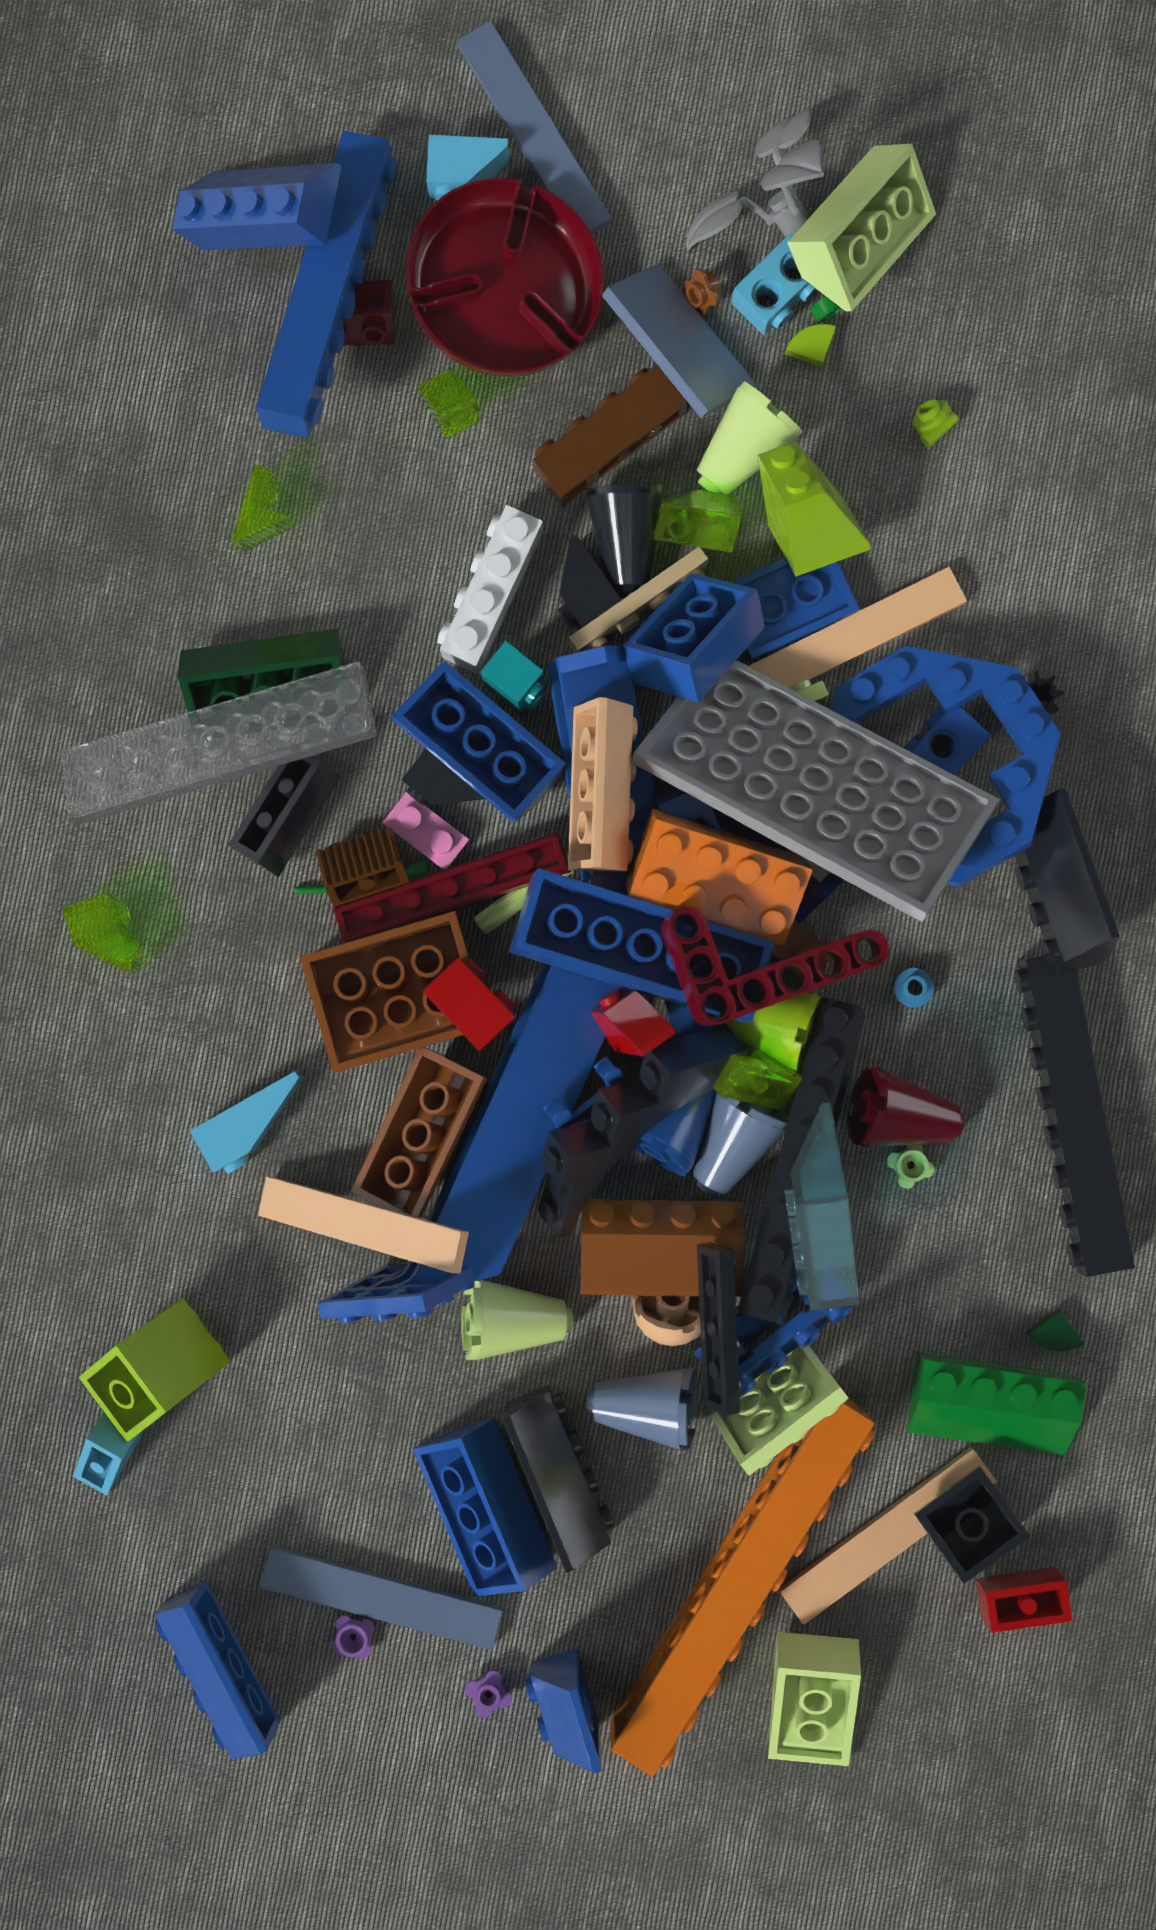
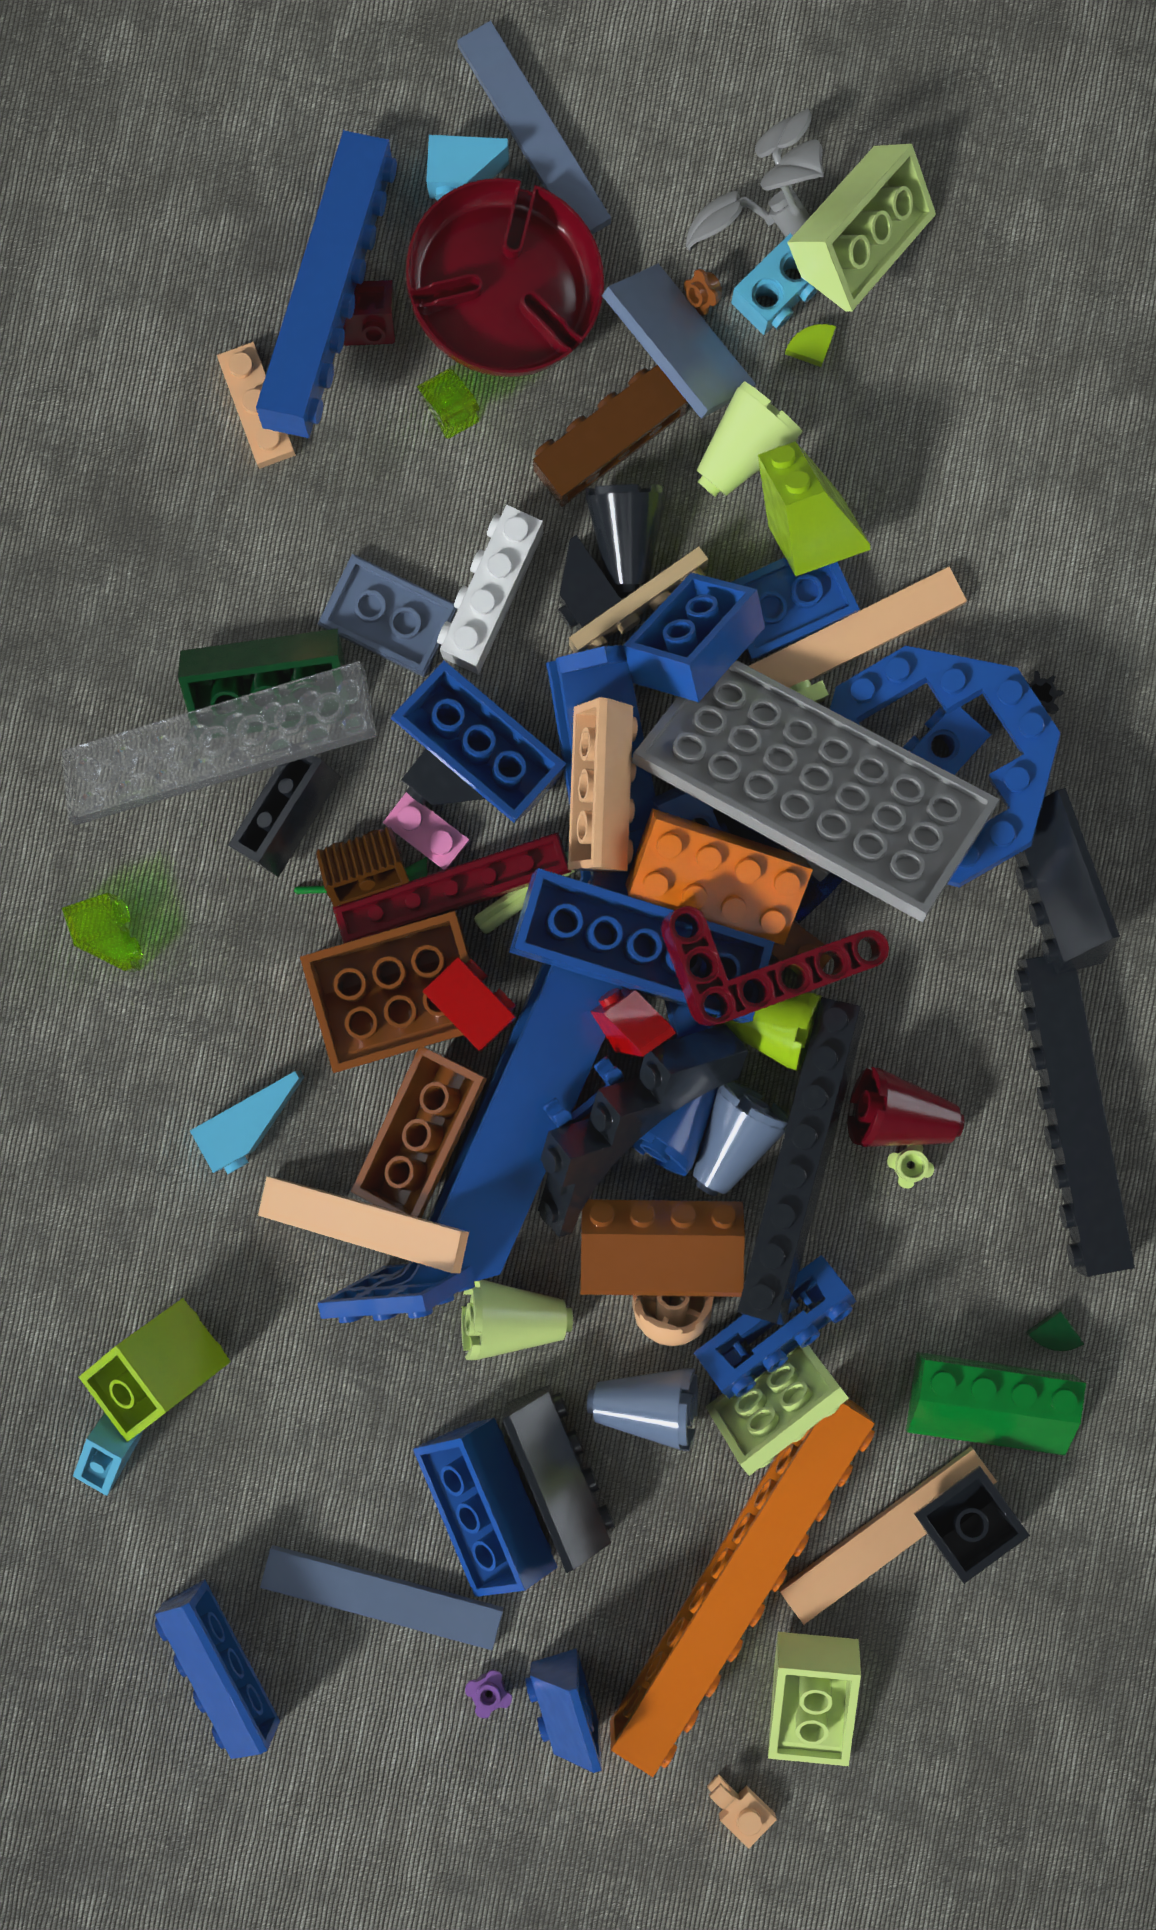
blue slope [172,163,341,250] -> none
clear neon green slope [231,464,294,552] -> none
medium lavender plate [332,1615,375,1659] -> none
teal brick [480,641,546,716] -> none
clear neon green slope [654,490,741,553] -> none
black plate [697,1242,742,1416] -> none
clear neon green slope [713,1045,802,1111] -> none
clear light blue slope [784,1102,860,1311] -> none
green tile [809,296,843,323] -> none
dark azure plate [893,968,934,1008] -> none
lime plate [912,399,959,448] -> none
red brick [975,1567,1073,1633] -> none
none -> light nougat plate [217,342,296,469]
none -> sand blue tile [318,554,458,678]
none -> light nougat plate [707,1774,777,1849]

